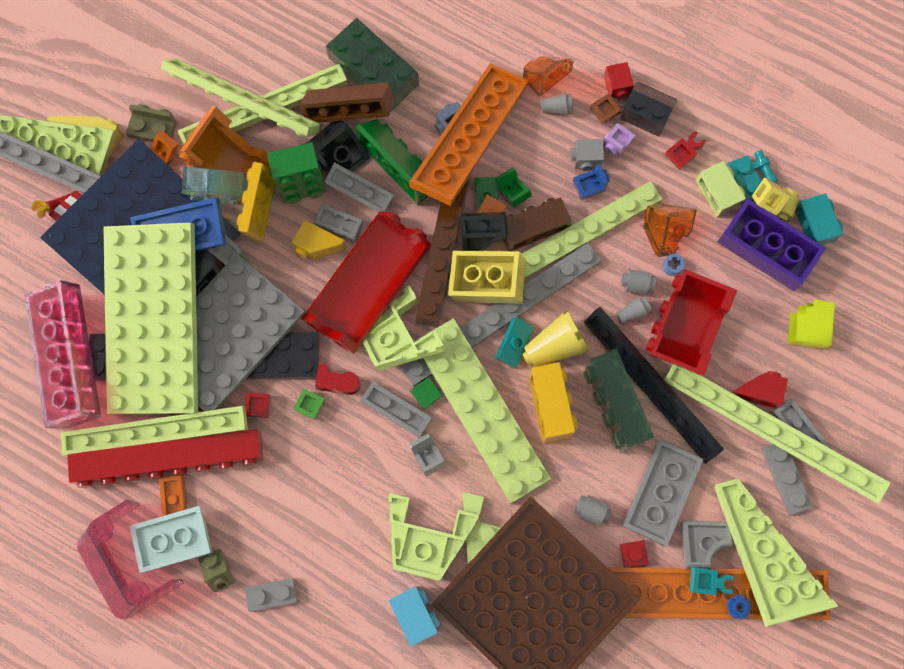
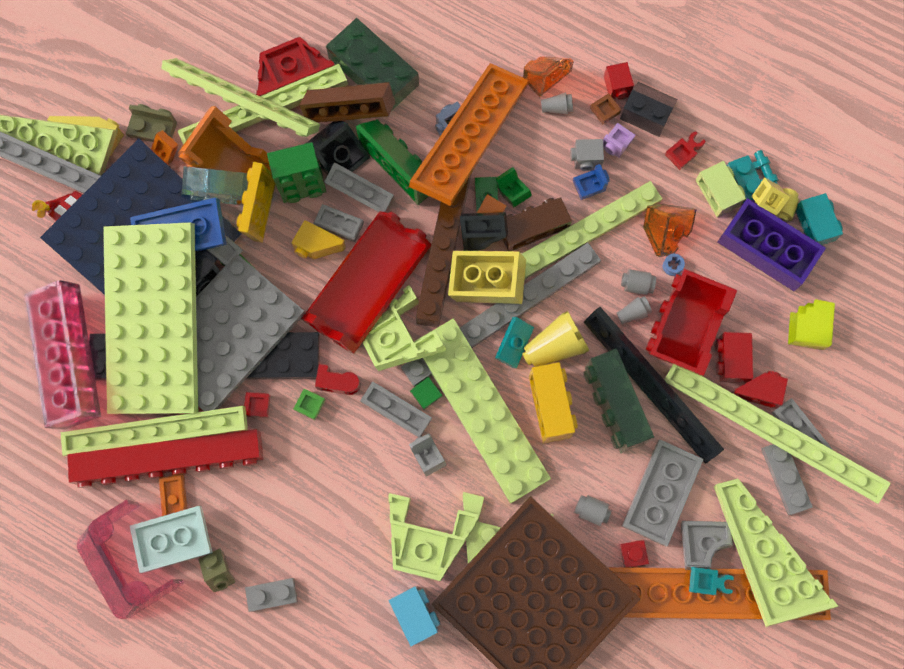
blue plate [727,595,751,620] -> none
none -> red wing [256,37,334,96]
none -> red brick [715,332,753,383]

